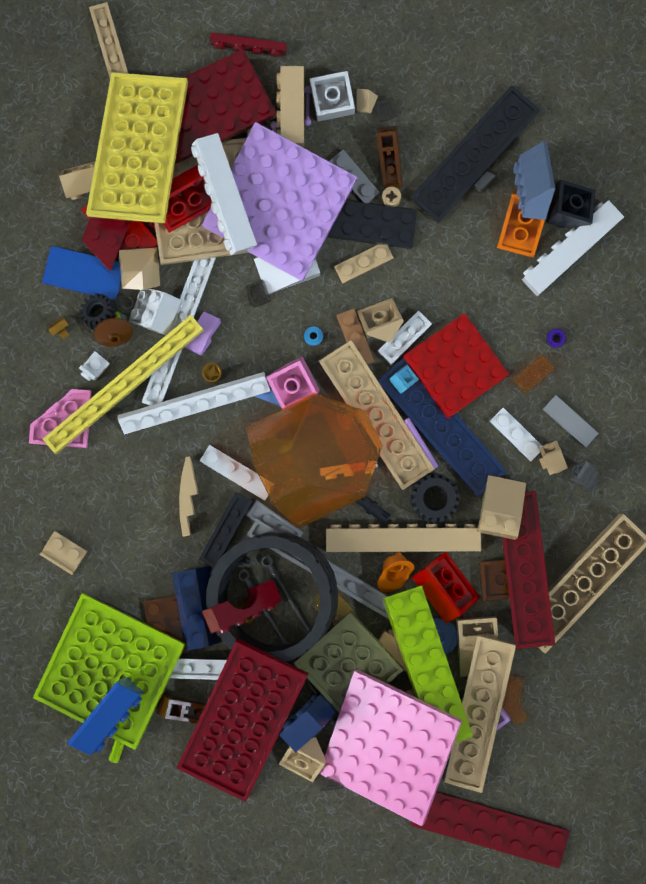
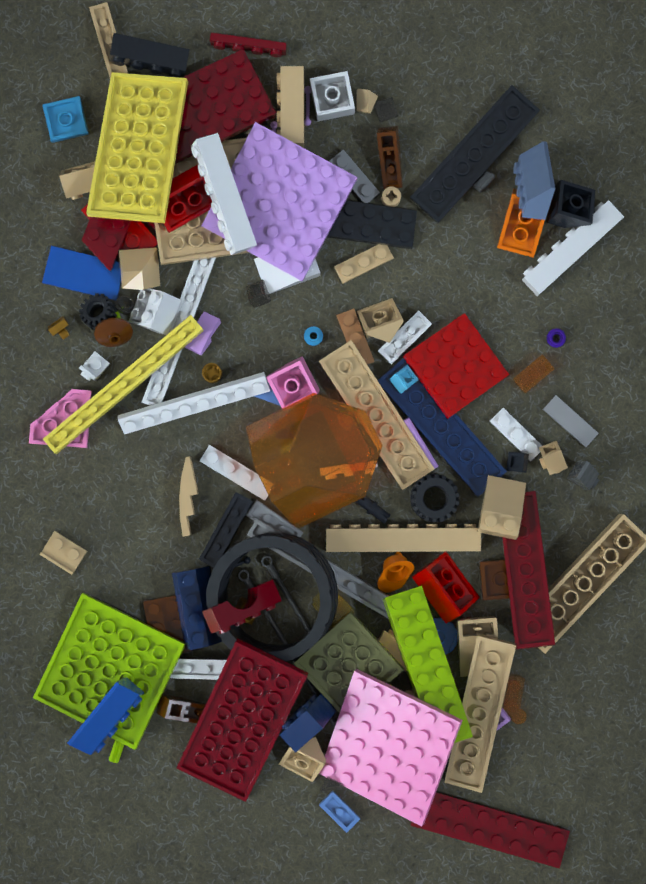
none -> dark azure plate [43,96,89,143]
none -> black brick [109,33,190,78]
none -> medium blue plate [319,790,360,833]
none -> black plate [506,452,529,473]

